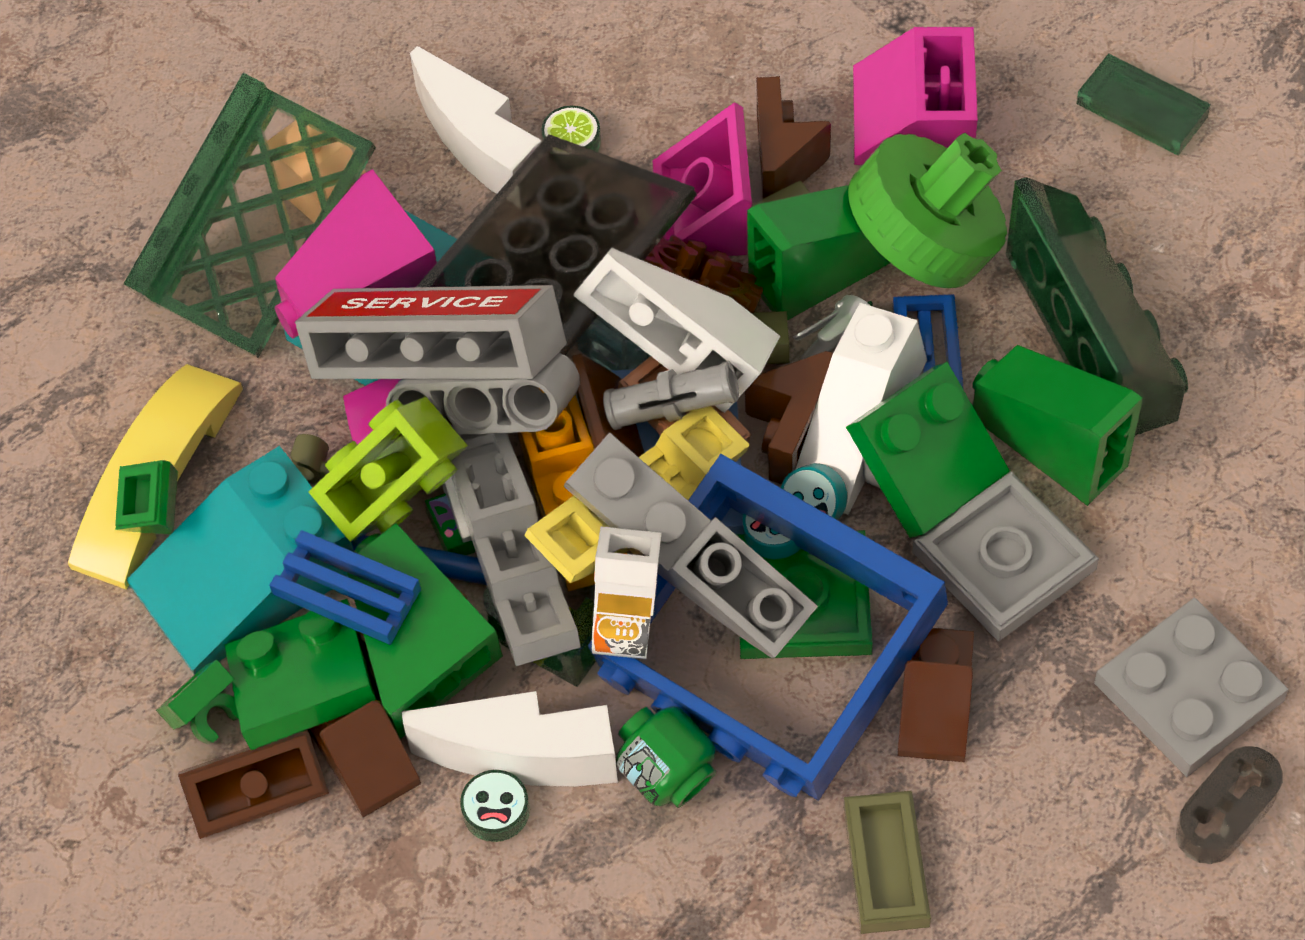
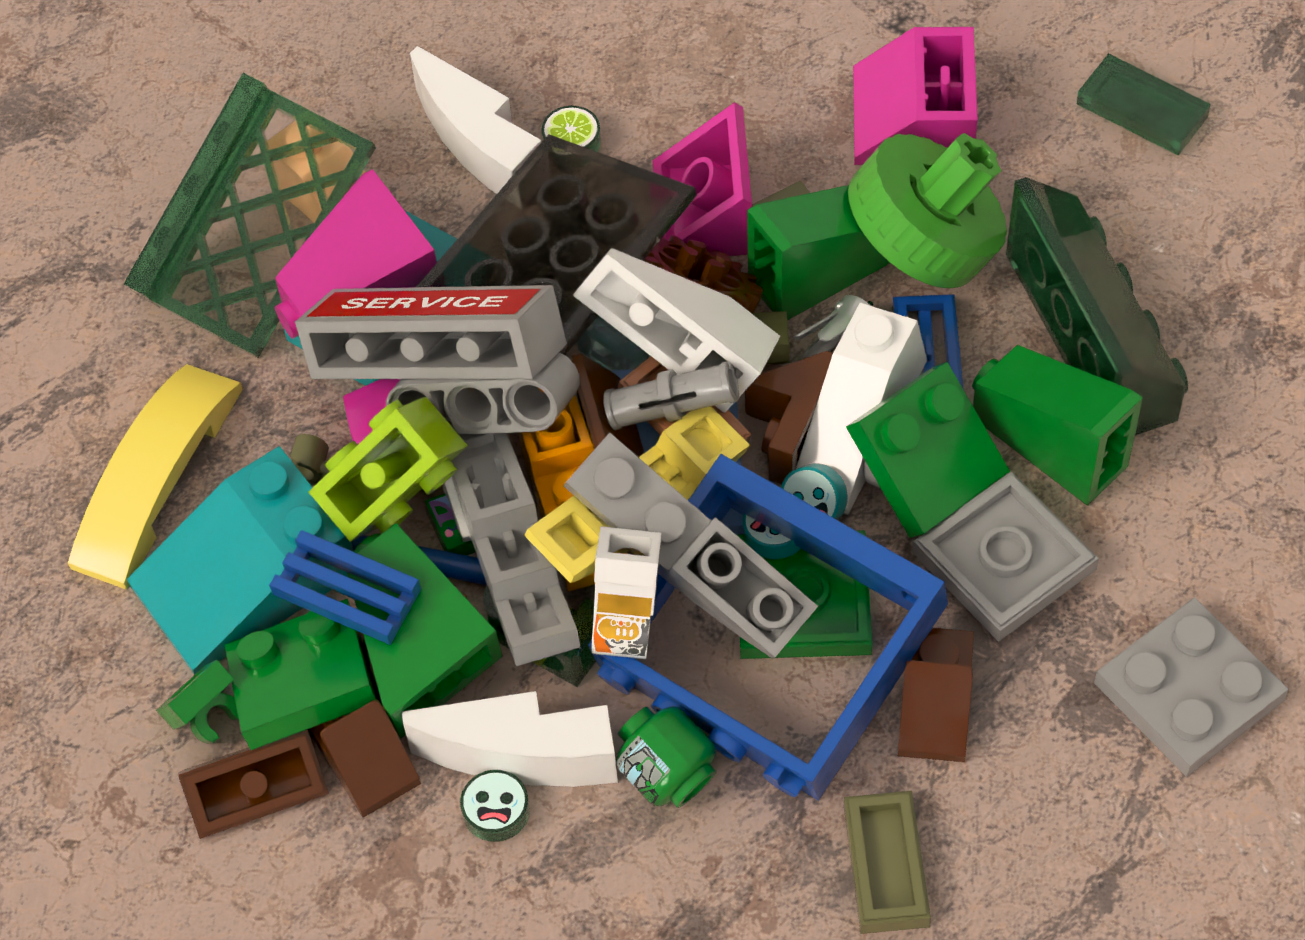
green slope [115,460,178,534] -> none
reddish brown slope [756,76,831,199] -> none
clear smoke beam [1176,746,1283,864] -> none

